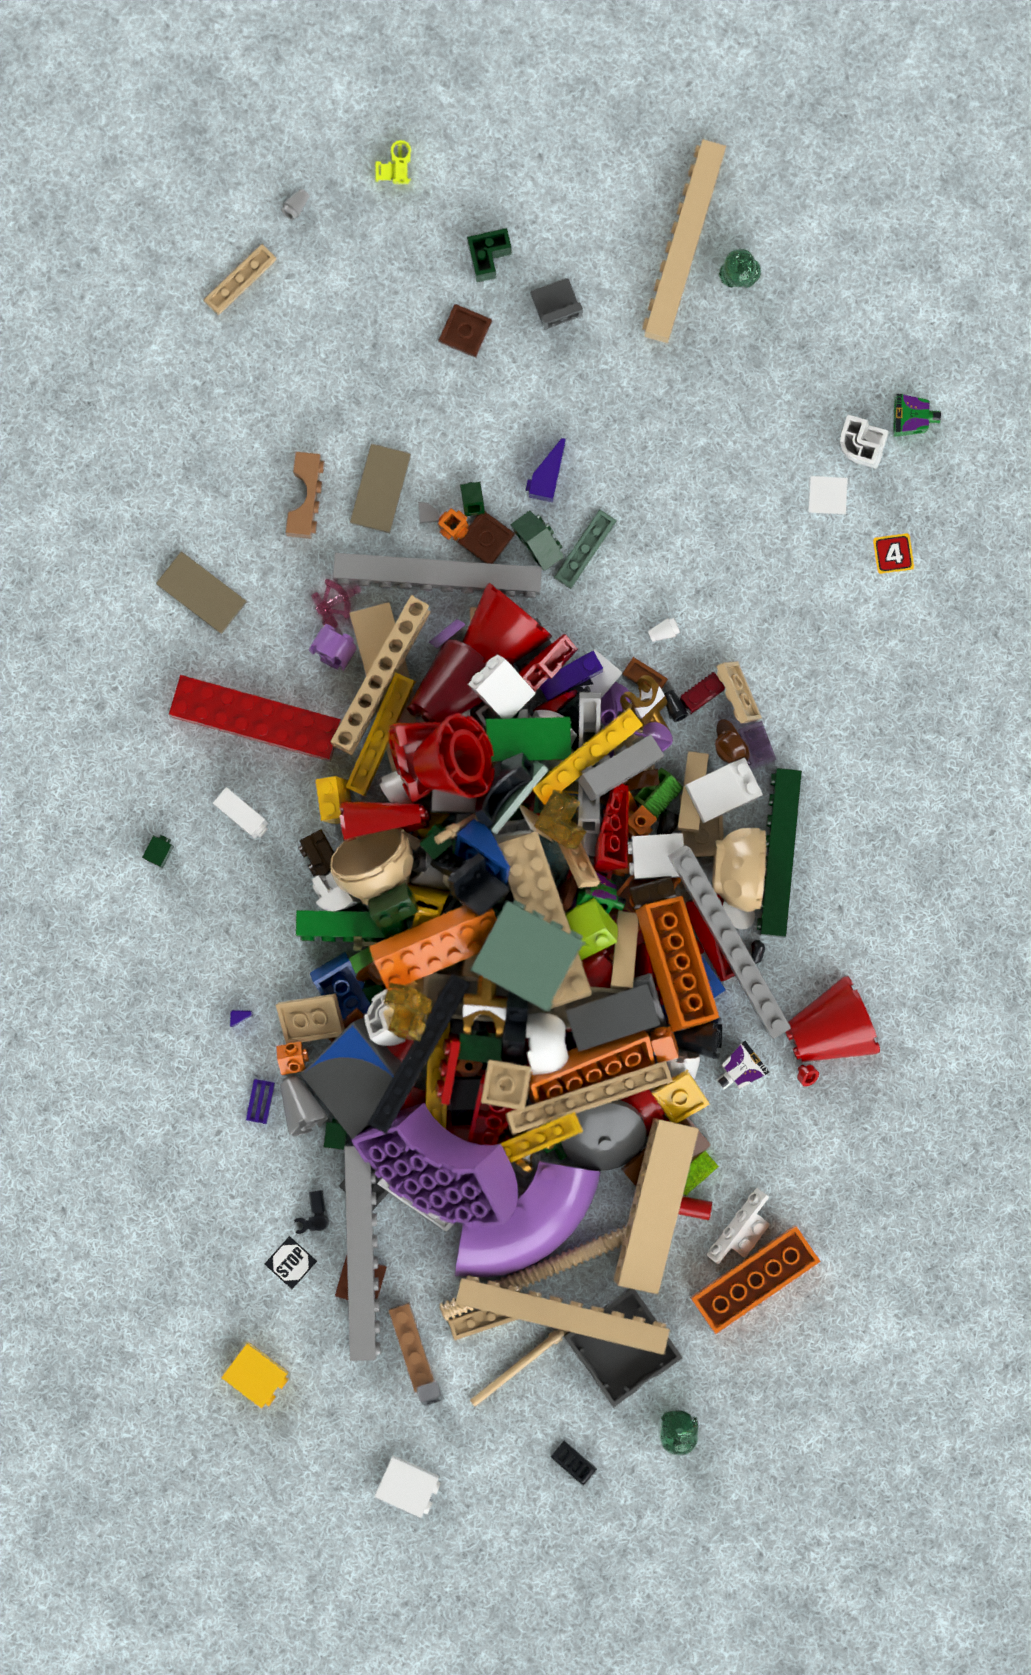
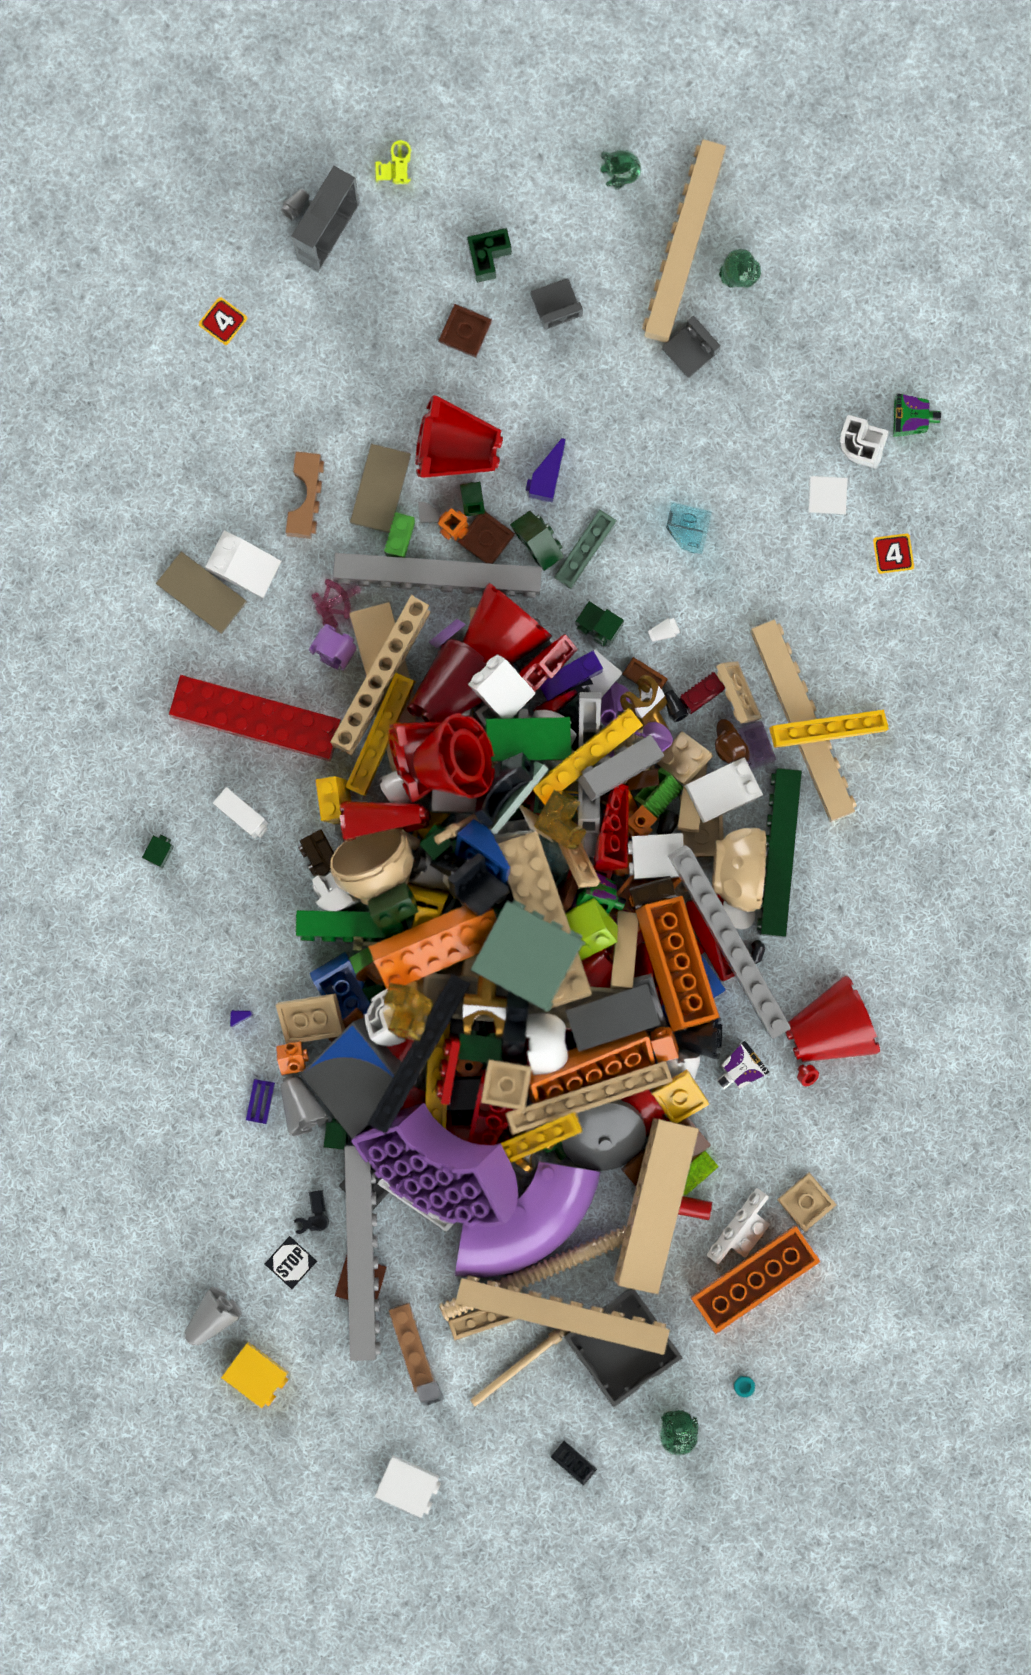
tan tile [203,244,277,316] -> none
none -> light grey cone [184,1287,242,1346]
none -> sticker [198,297,248,345]
none -> white slope [206,531,282,598]
none -> dark grey tile [291,166,360,272]
none -> bright green brick [384,512,415,558]
none -> red cone [415,395,503,478]
none -> dark green brick [575,601,624,647]
none -> clear green hair [600,150,641,190]
none -> tan plate [656,731,713,786]
none -> dark grey bracket [662,315,721,378]
none -> clear light blue slope [666,503,712,554]
none -> teal tile [734,1376,755,1398]
none -> tan brick [750,619,856,822]
none -> yellow plate [769,710,889,748]
none -> tan plate [777,1172,837,1232]

